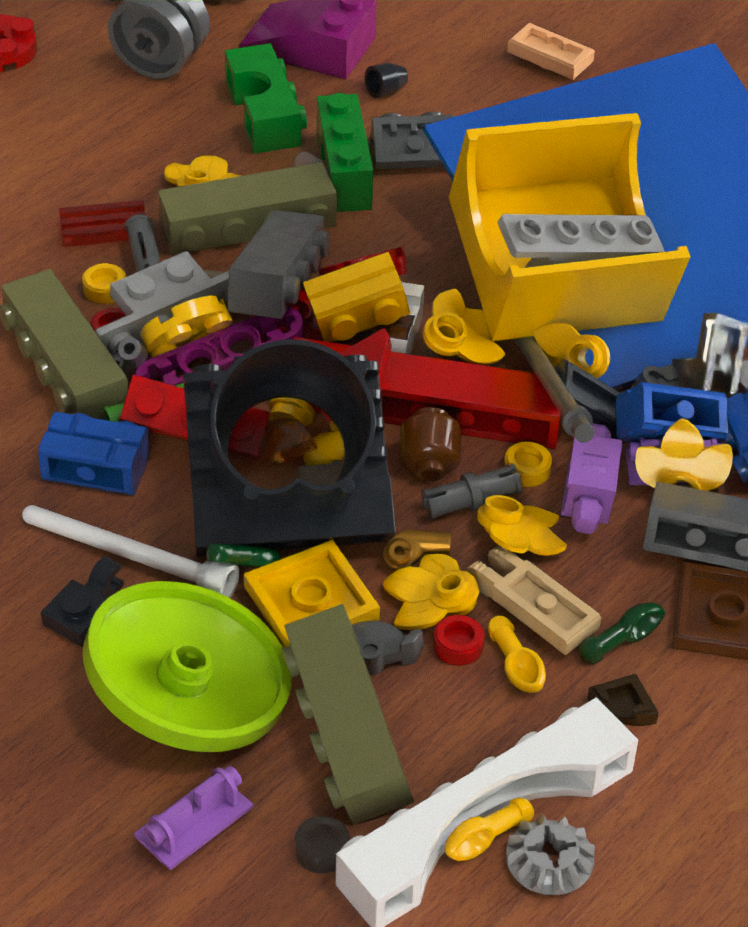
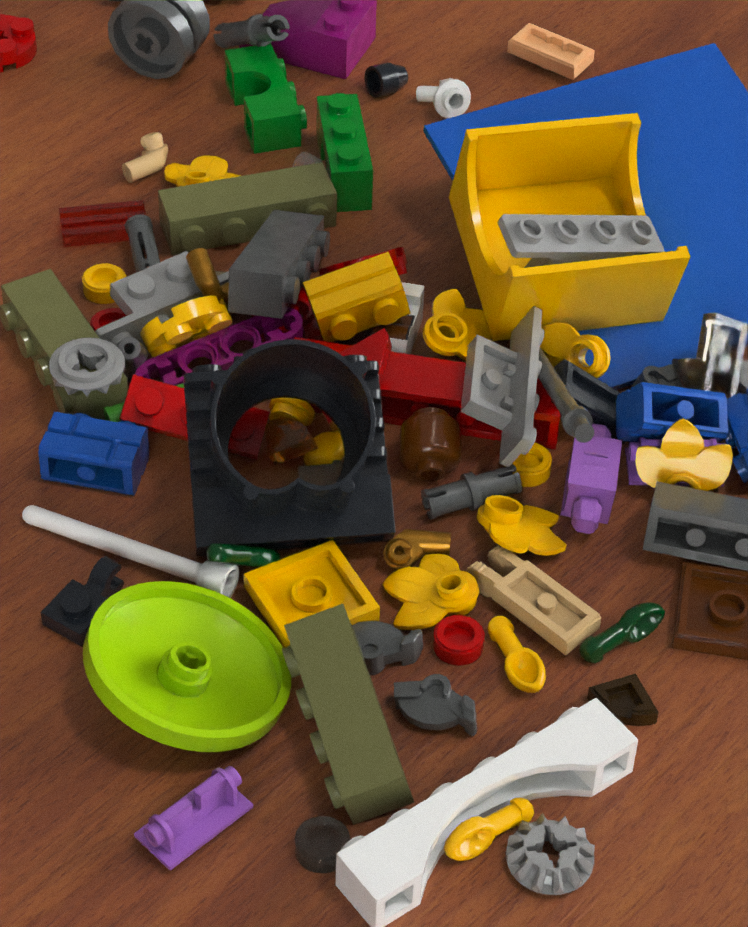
dark grey bracket [370,112,454,169] -> none
none -> light grey gear [49,338,126,398]
none -> tan arm [122,132,168,183]
none -> pearl gold arm [186,248,229,306]
none -> dark grey pin [213,14,290,48]
none -> dark grey piece [394,674,478,736]
none -> white plate [416,78,471,119]
none -> light grey bracket [460,306,545,467]

